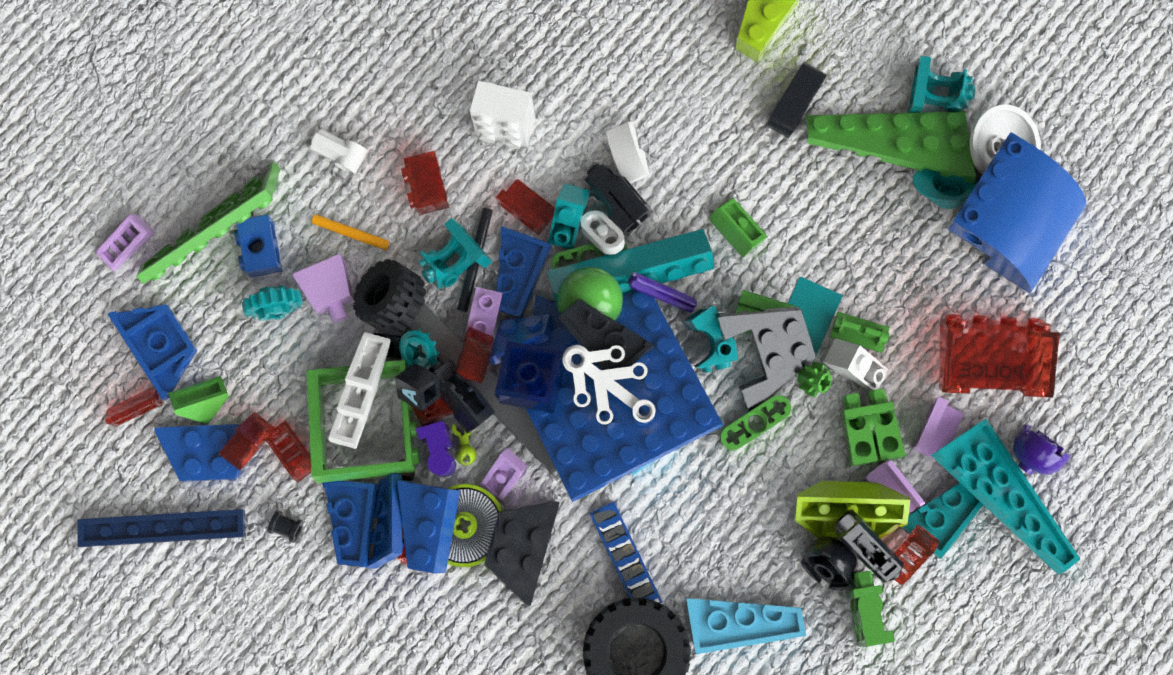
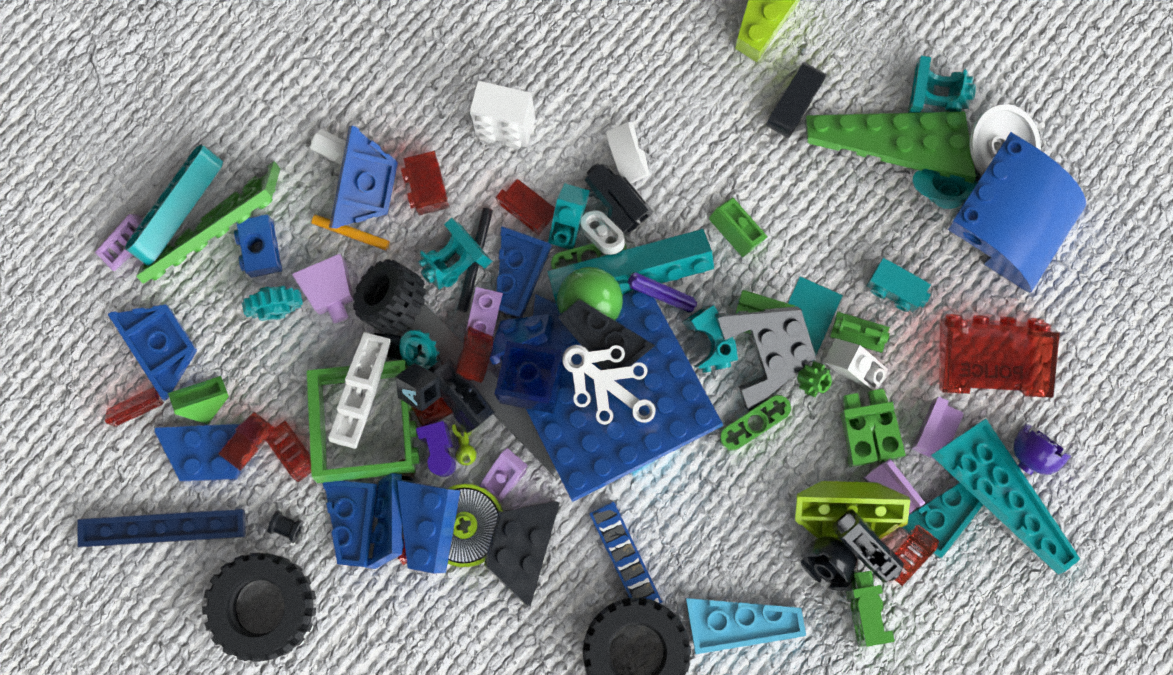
none -> teal beam [125,144,223,266]
none -> black tyre [202,553,317,662]
none -> wing [329,126,398,229]
none -> teal brick [866,258,931,312]

